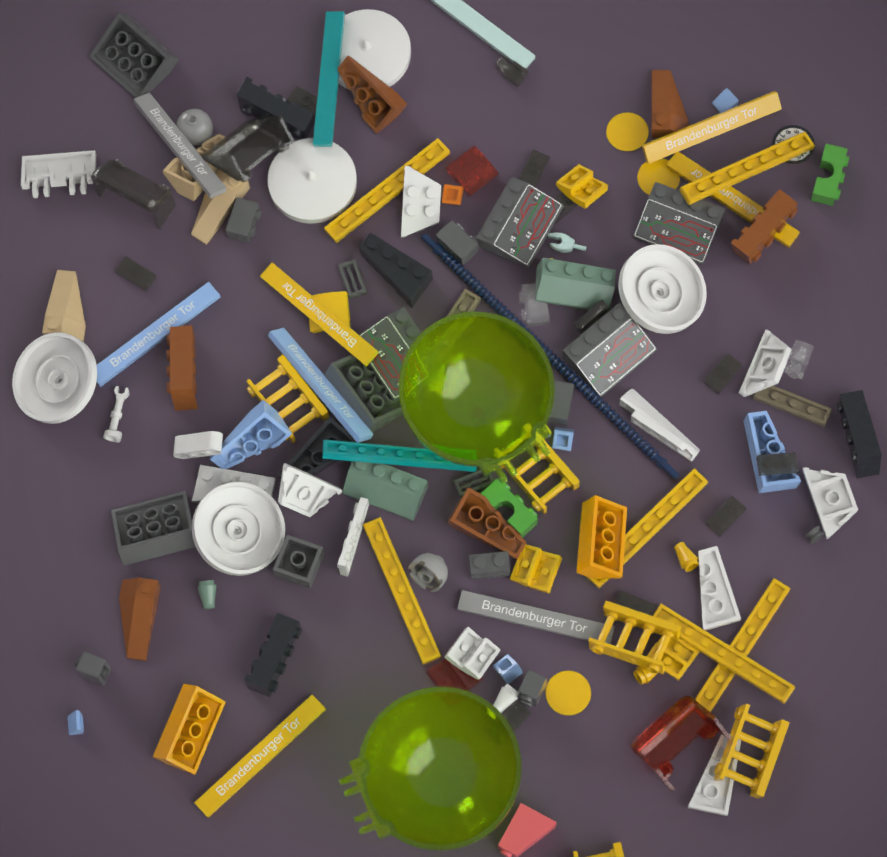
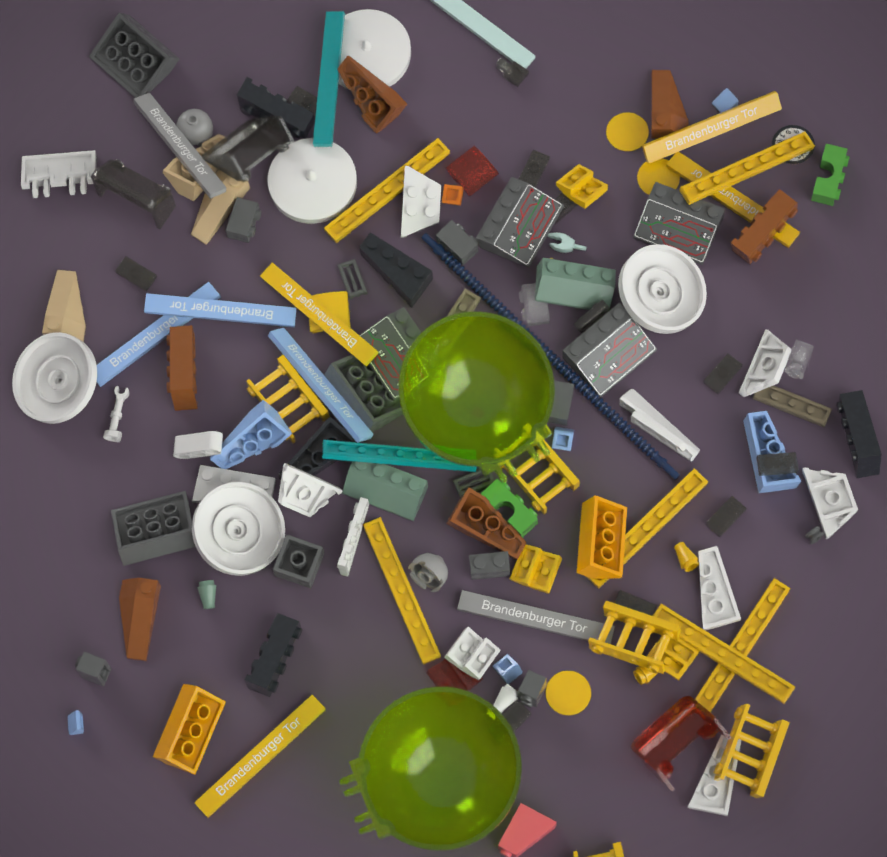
none -> light blue tile [144,293,297,328]

